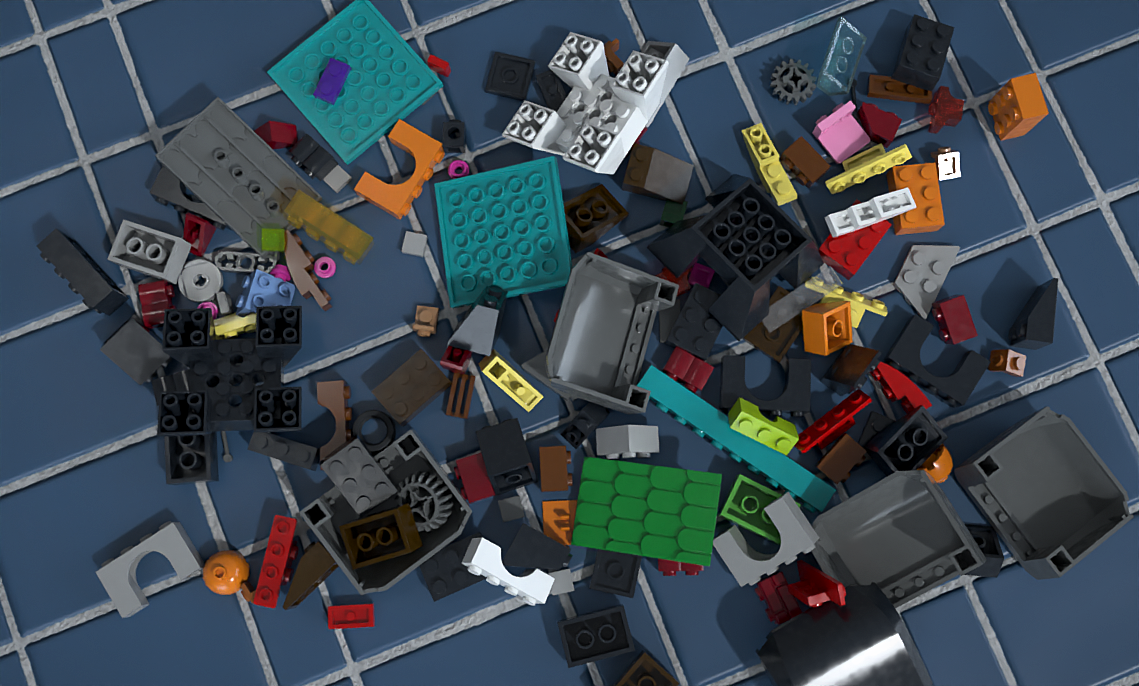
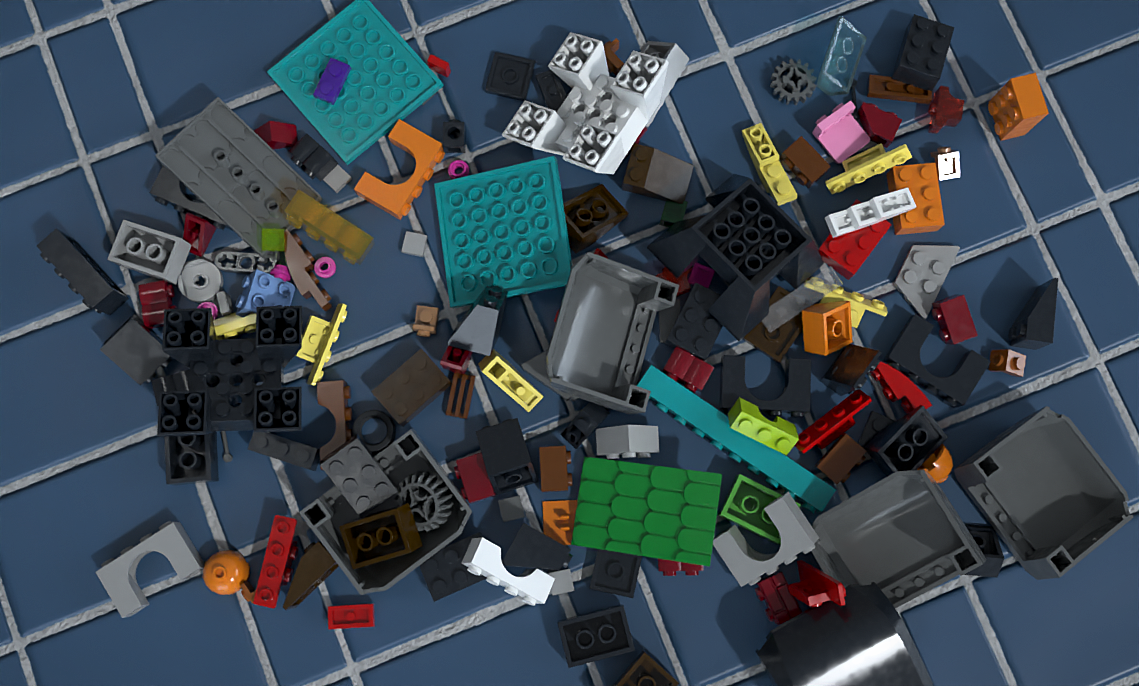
none -> light yellow bracket [295,303,347,386]

